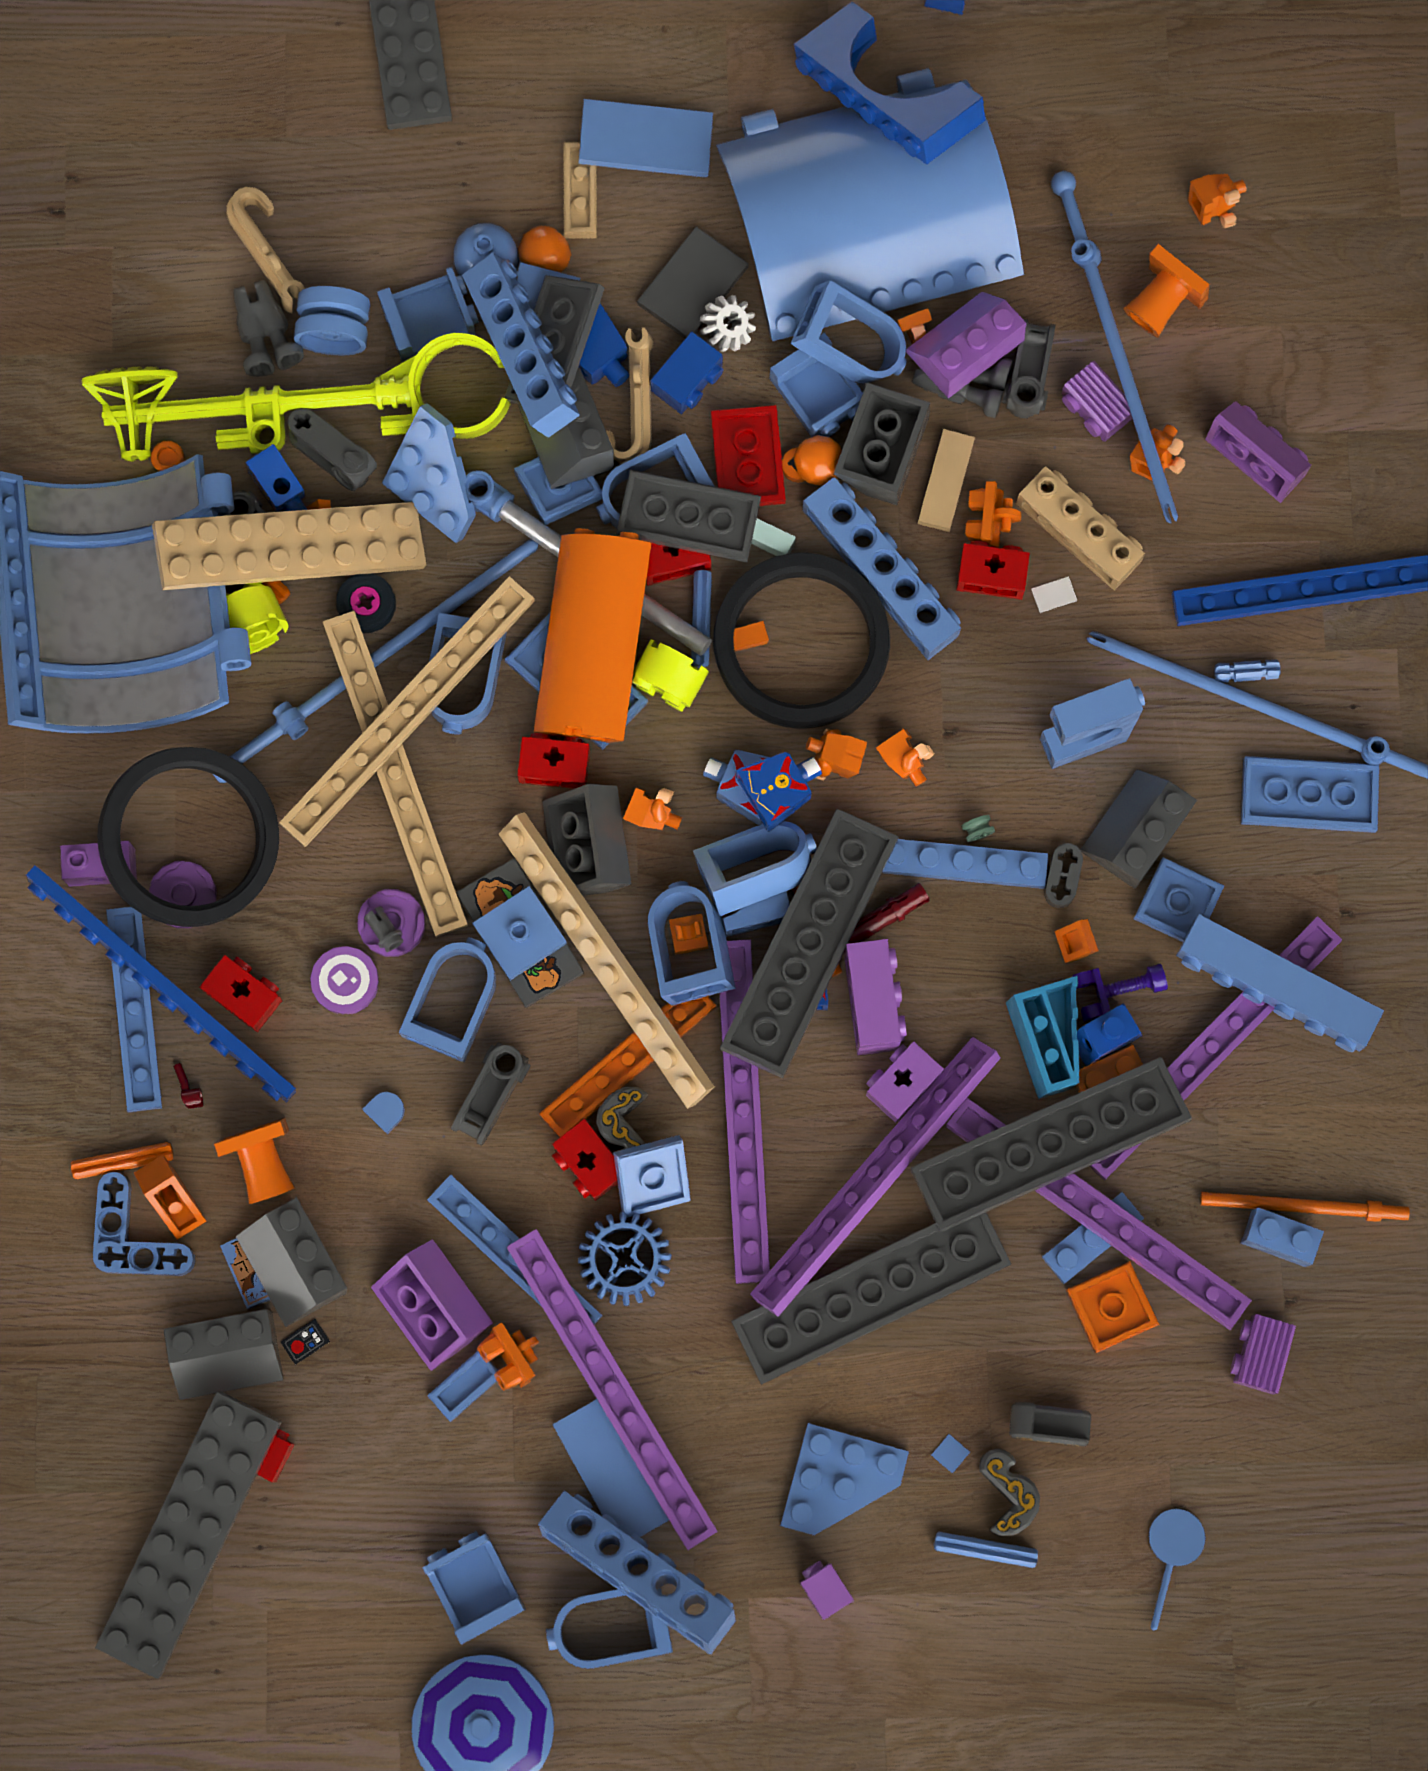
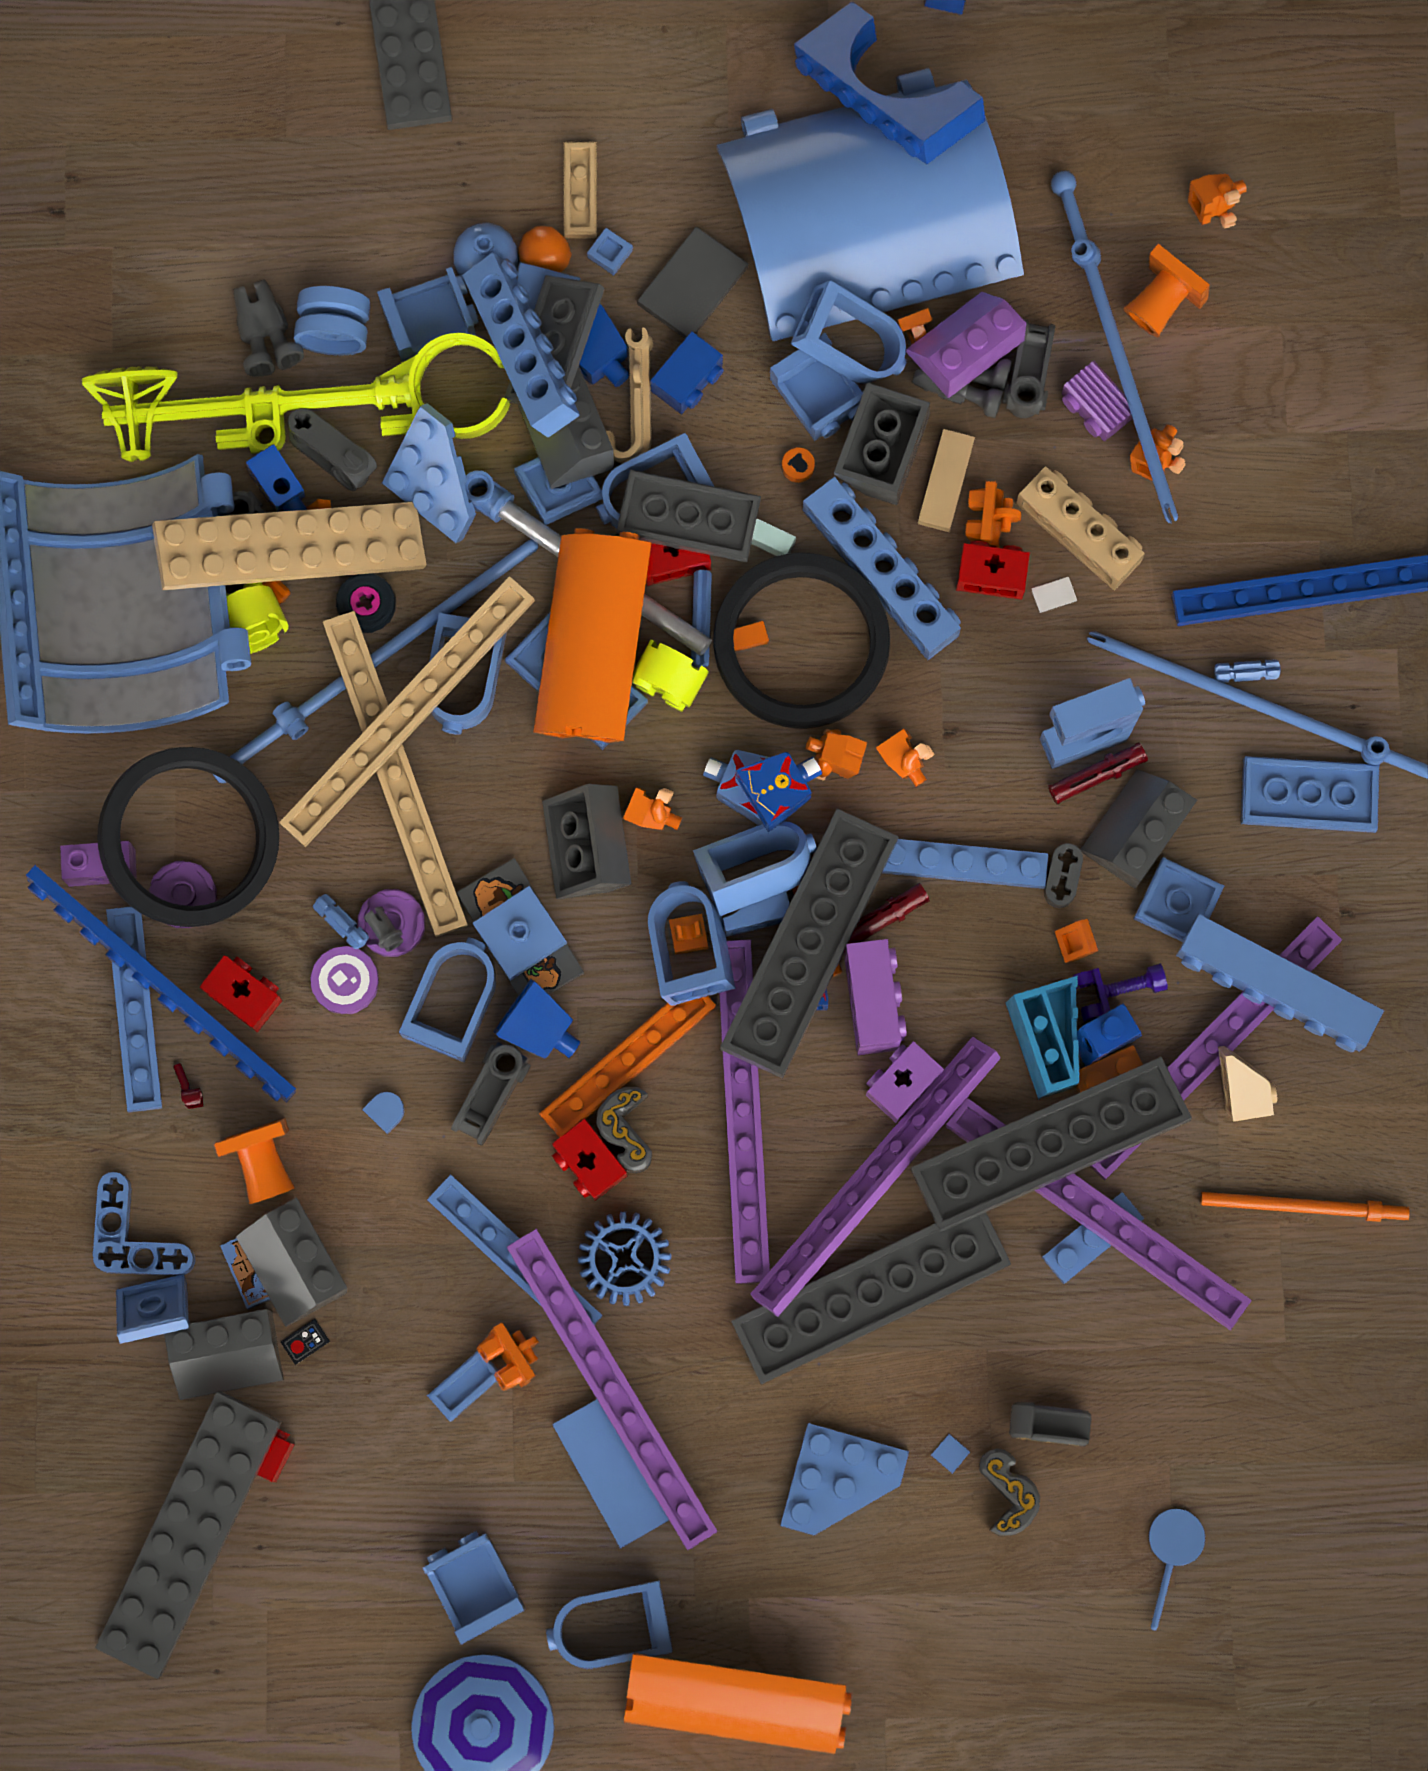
orange axle [71,1142,174,1179] -> none
orange slope [134,1154,206,1240] -> none
orange tile [151,441,185,472] -> none
tan piece [227,187,305,313] -> none
medium lavender slope [371,1239,493,1371] -> none
tan plate [499,812,715,1109] -> none
red brick [517,733,590,789] -> none
medium blue brick [538,1491,736,1655] -> none
medium blue tile [578,99,713,177] -> none
tile [613,1135,691,1218] -> none
white gear [700,295,756,352] -> none
red plate [711,405,786,506] -> none
orange hair [794,435,842,486] -> none
medium lavender brick [799,1561,854,1620] -> none
medium blue axle [934,1532,1038,1568] -> none
sand green bush [961,815,995,842] -> none
orange tile [1066,1261,1159,1354] -> none
medium lavender slope [1205,401,1311,503] -> none
medium lavender brick [1230,1314,1296,1395] -> none
medium blue brick [1241,1207,1324,1267] -> none
none -> medium blue plate [116,1274,189,1344]
none -> medium blue axle [313,894,369,950]
none -> blue torso [493,979,580,1059]
none -> medium blue plate [587,228,633,275]
none -> orange cylinder [624,1653,852,1754]
none -> dark red pin [1048,742,1148,805]
none -> tan slope [1218,1046,1277,1122]

